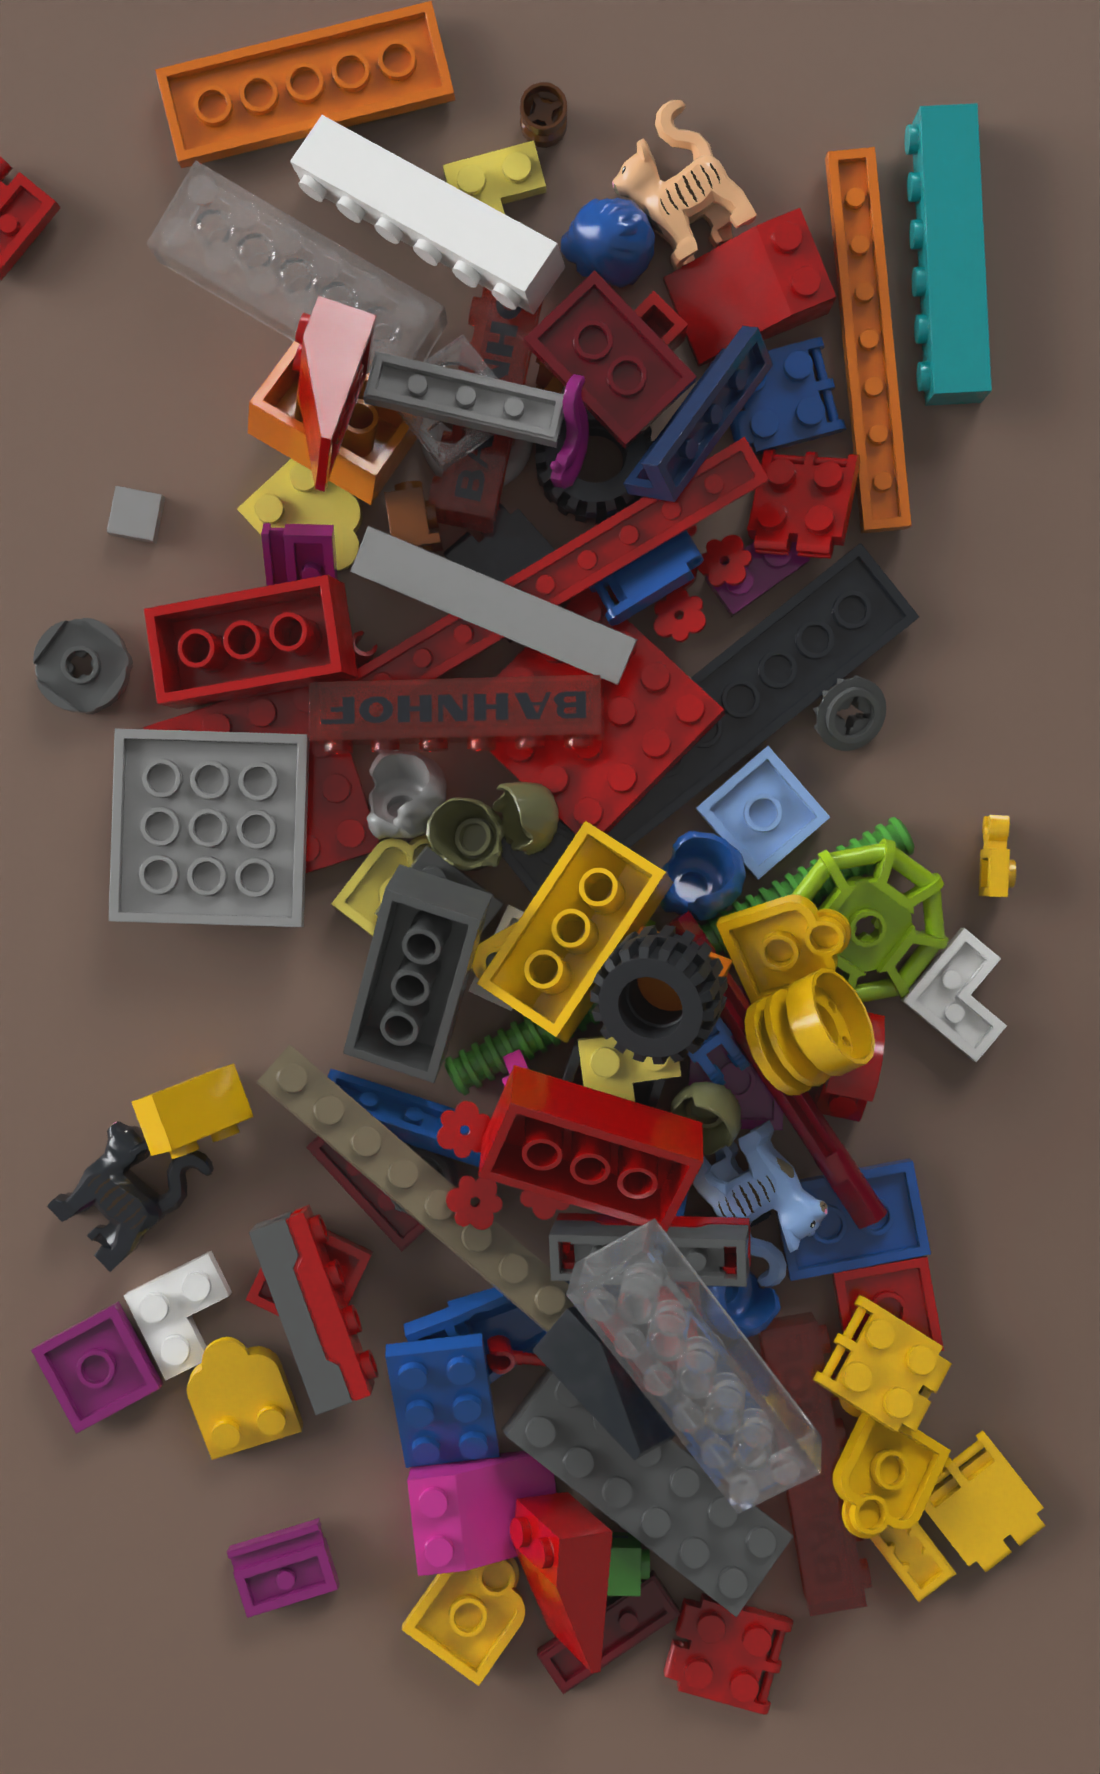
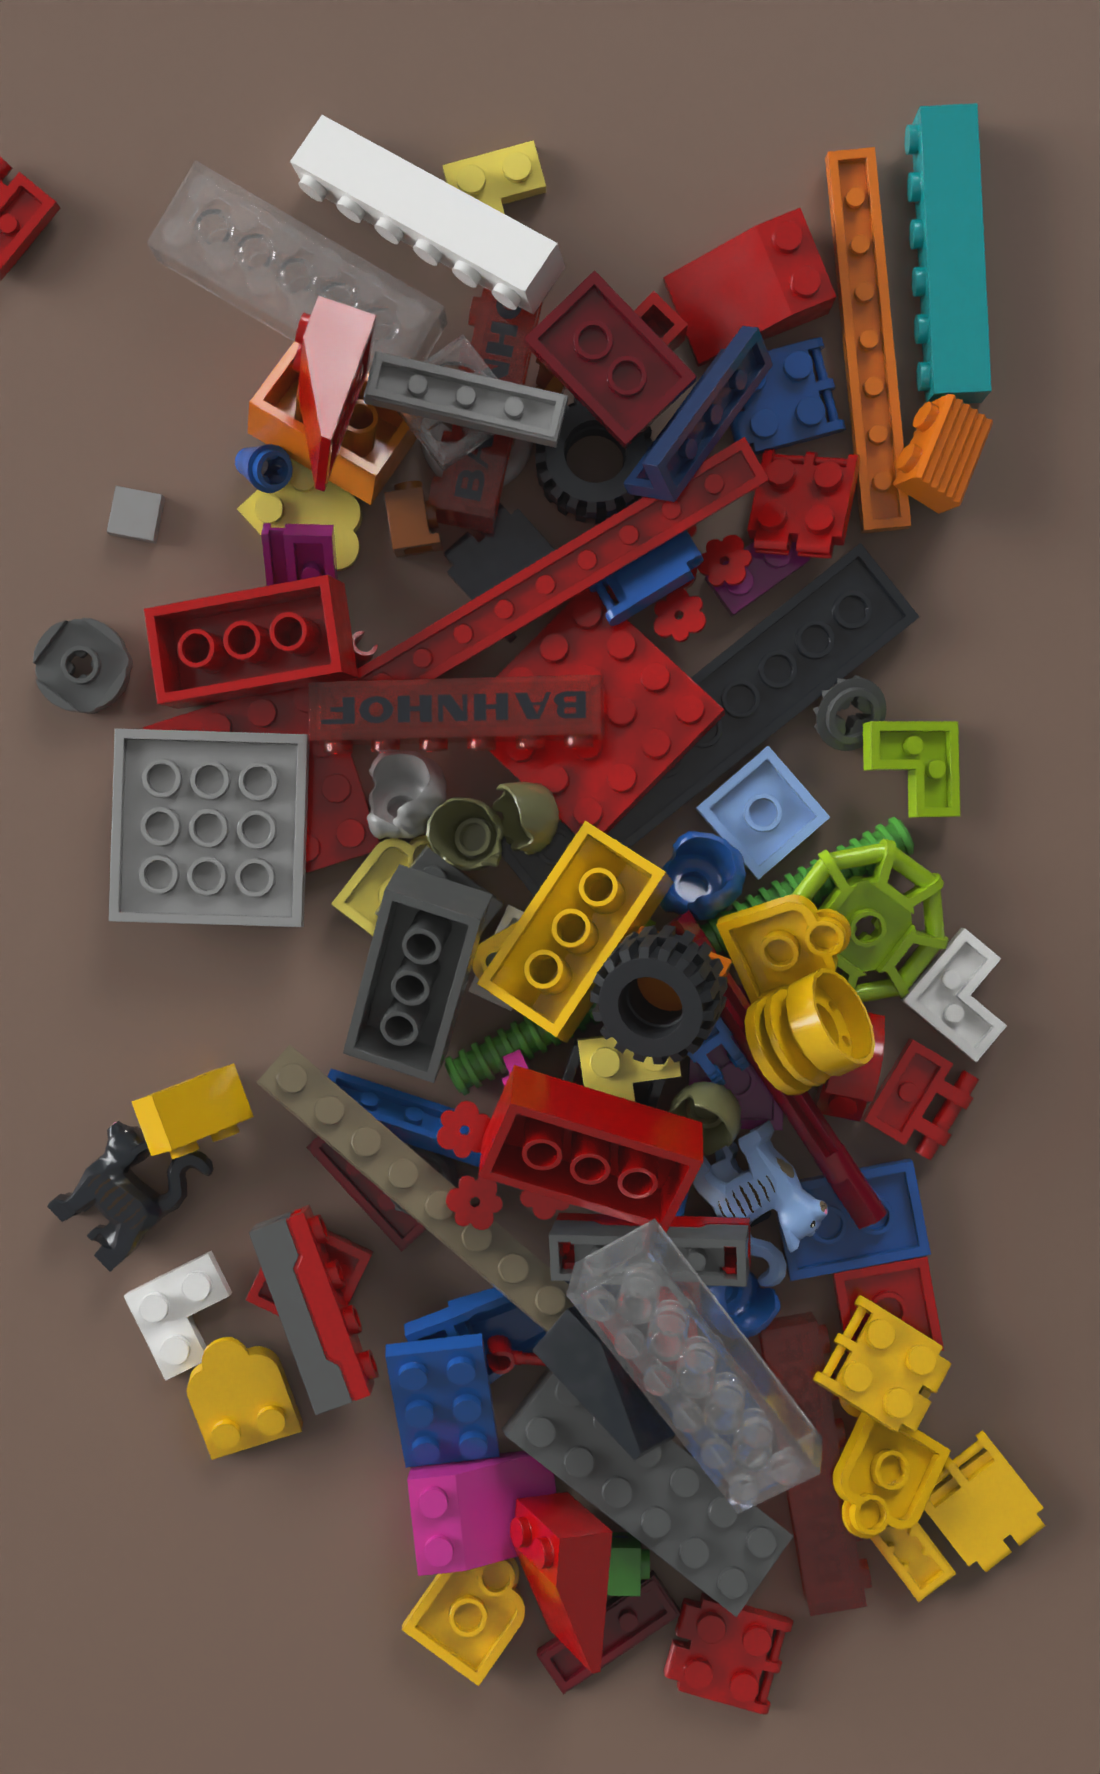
magenta plate [31,1301,163,1434] -> none
orange plate [155,1,455,169] -> none
magenta plate [227,1518,340,1618] -> none
light grey tile [350,526,638,685] -> none
reddish brown wheel [520,82,567,148] -> none
magenta piece [550,374,590,489] -> none
blue hair [560,198,655,288] -> none
light nougat animal [612,100,757,270] -> none
yellow plate [979,815,1016,897] -> none
none -> blue cone [235,444,293,493]
none -> red plate [862,1038,980,1161]
none -> lime plate [863,721,960,818]
none -> orange brick [893,394,993,514]

